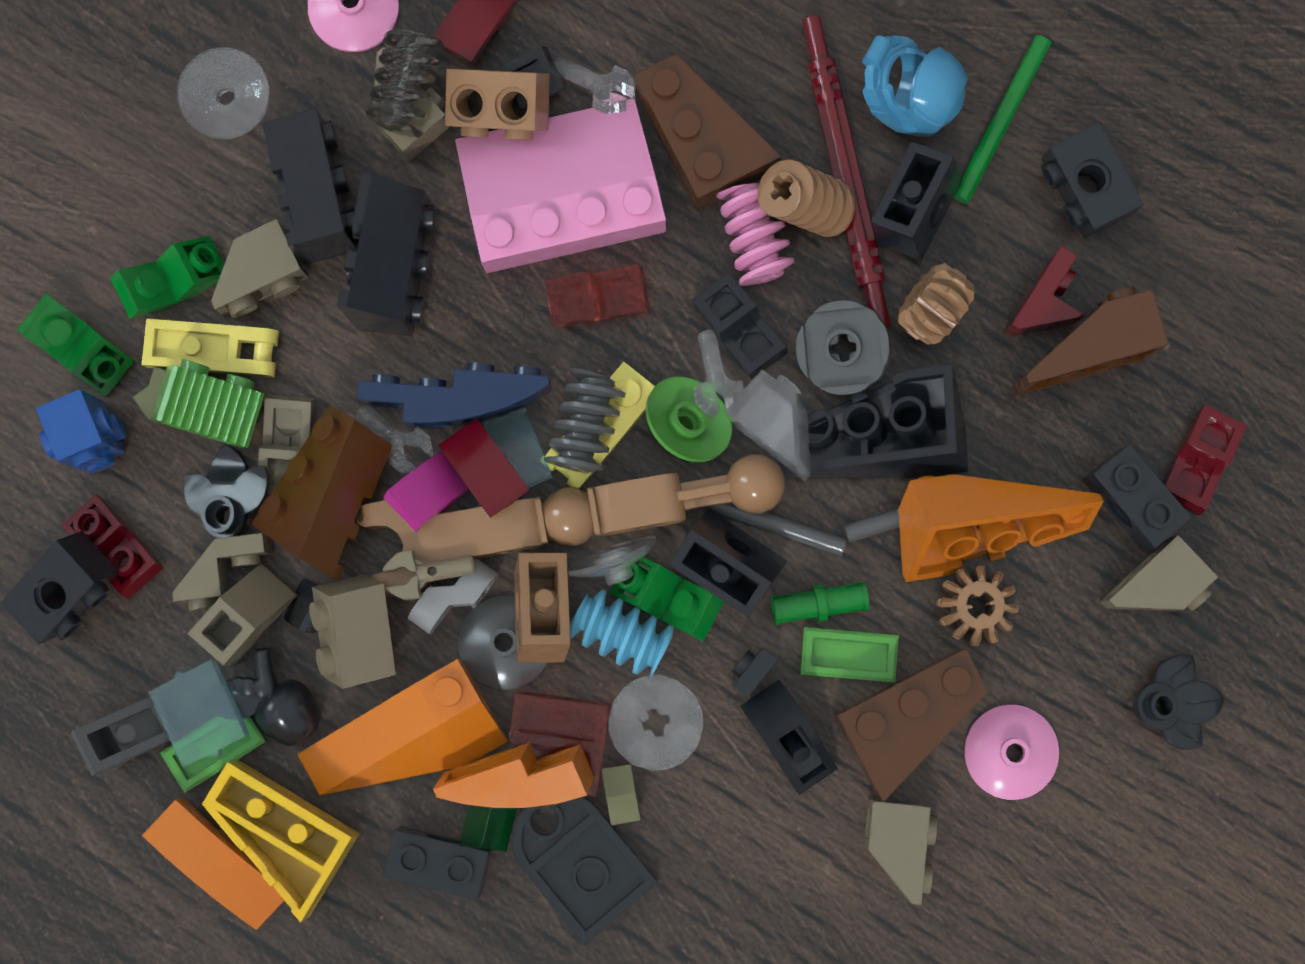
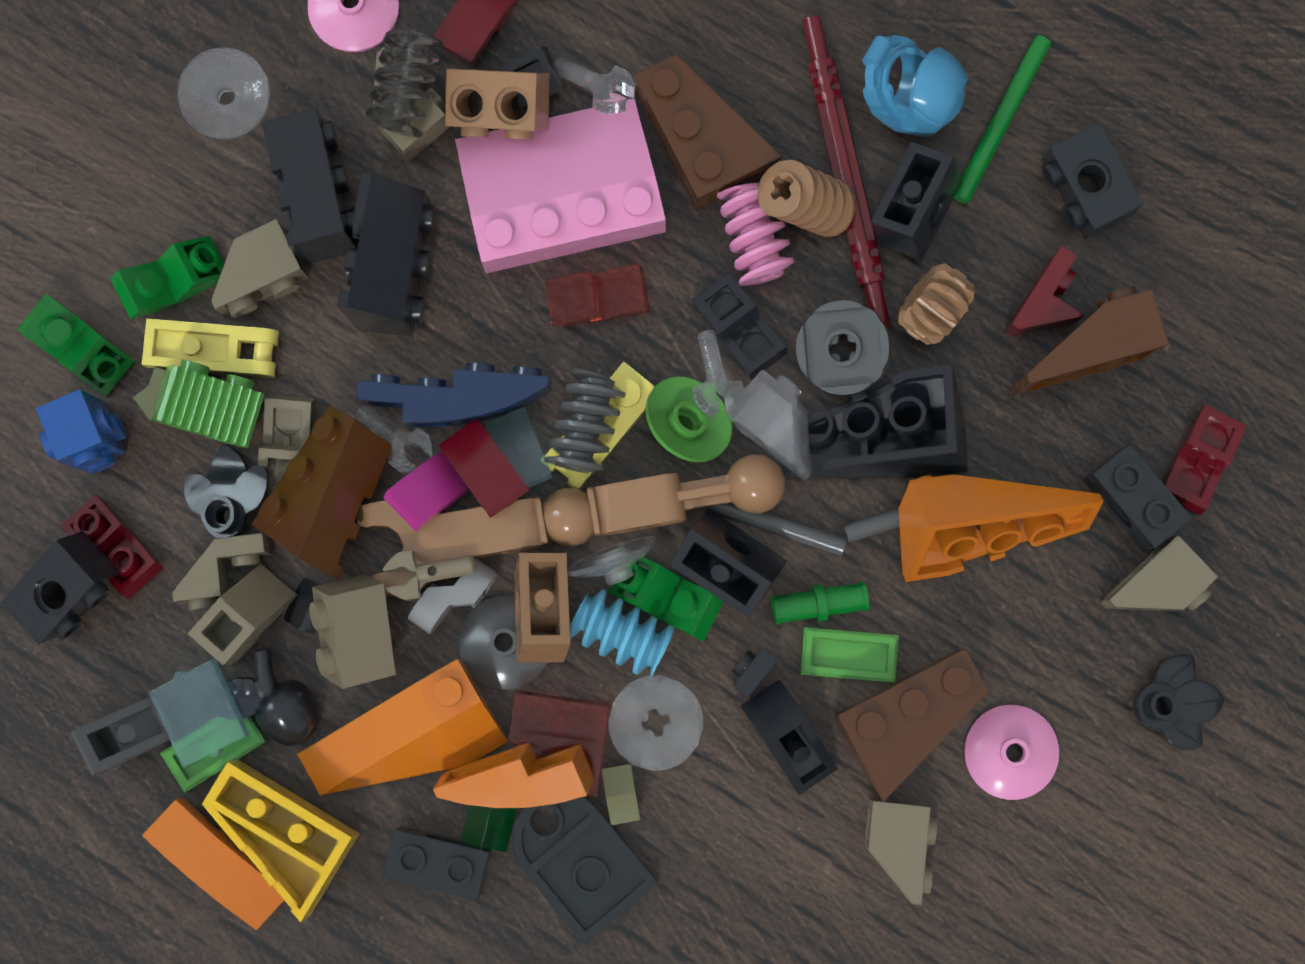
medium nougat gear [936,565,1019,646] -> none

